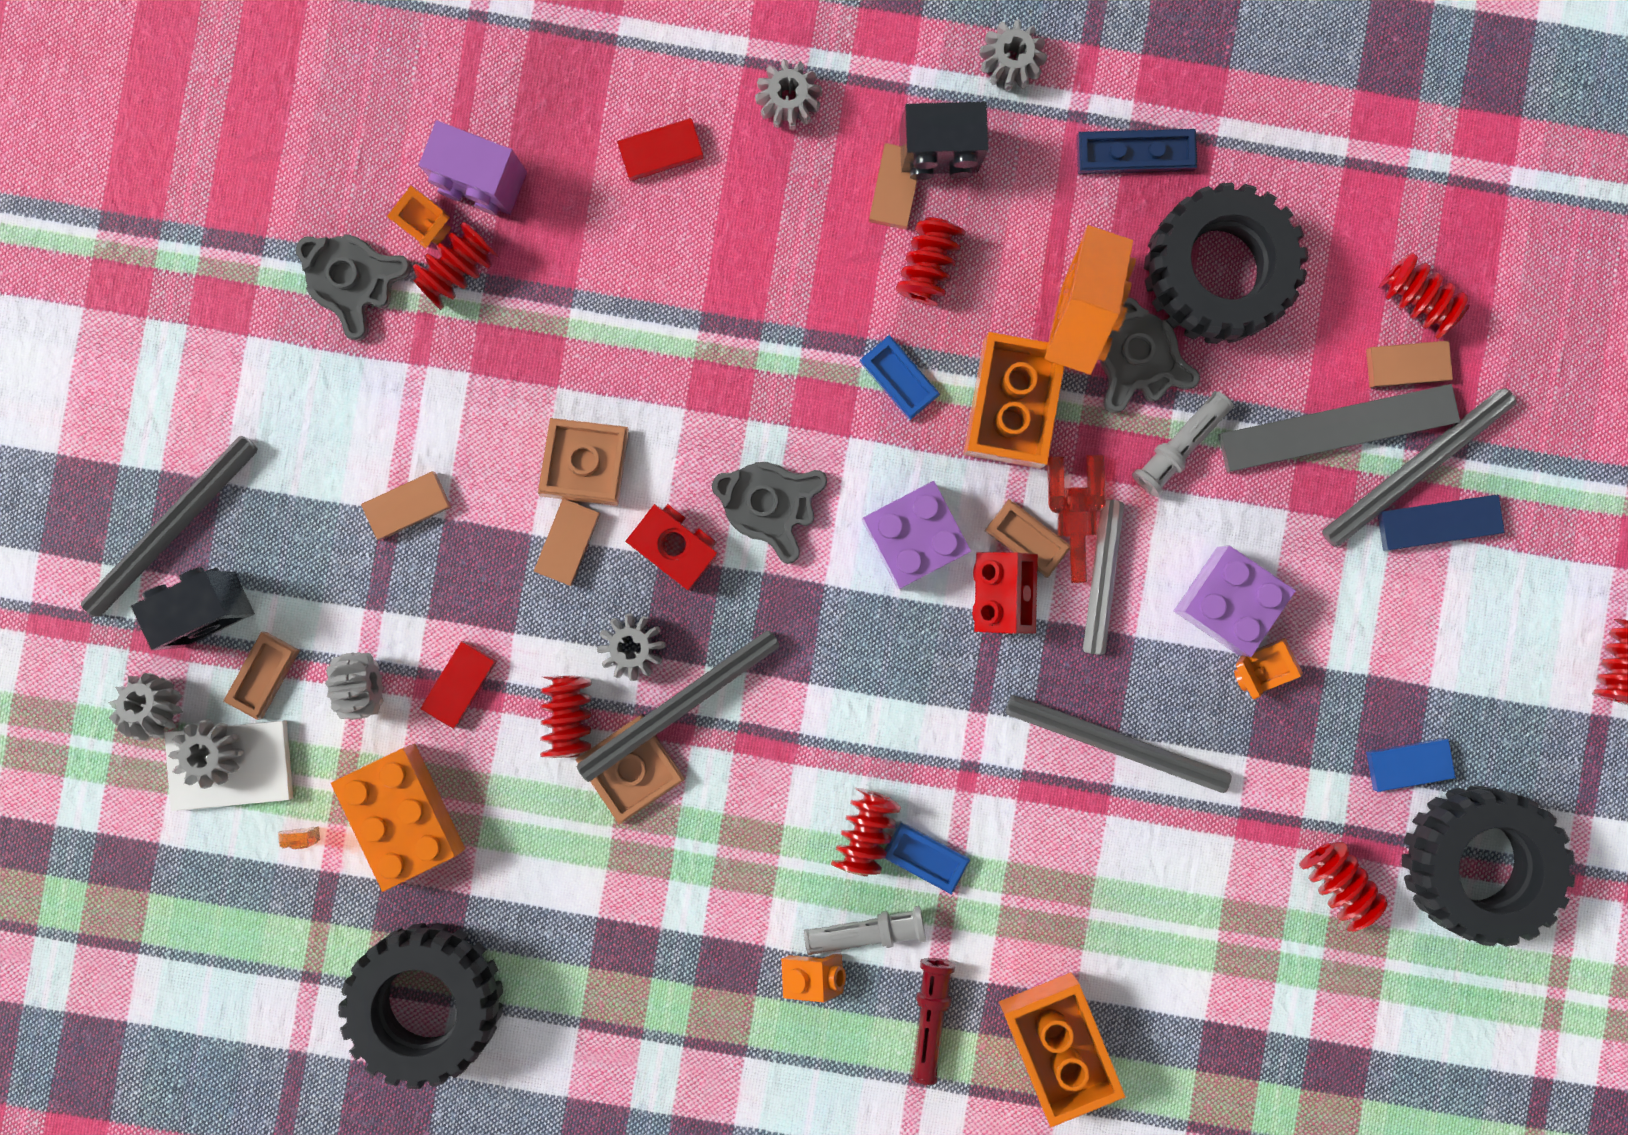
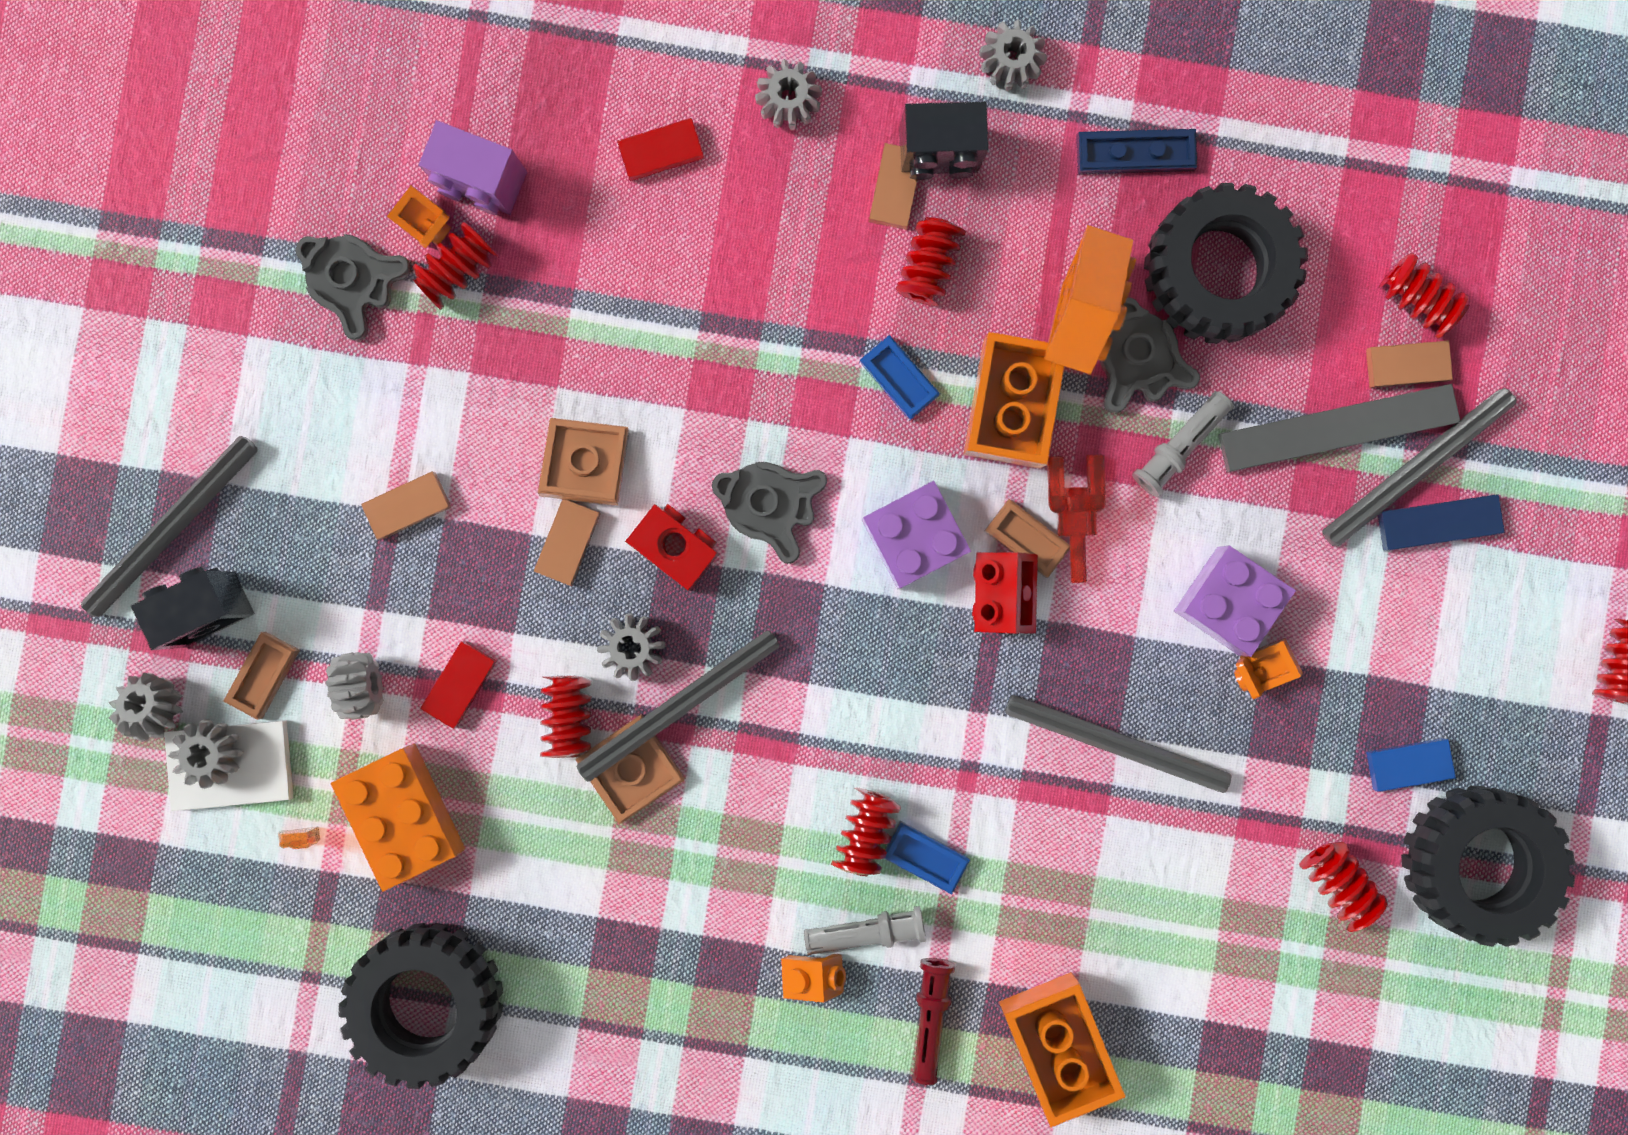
light grey axle [1083,499,1124,655] -> none

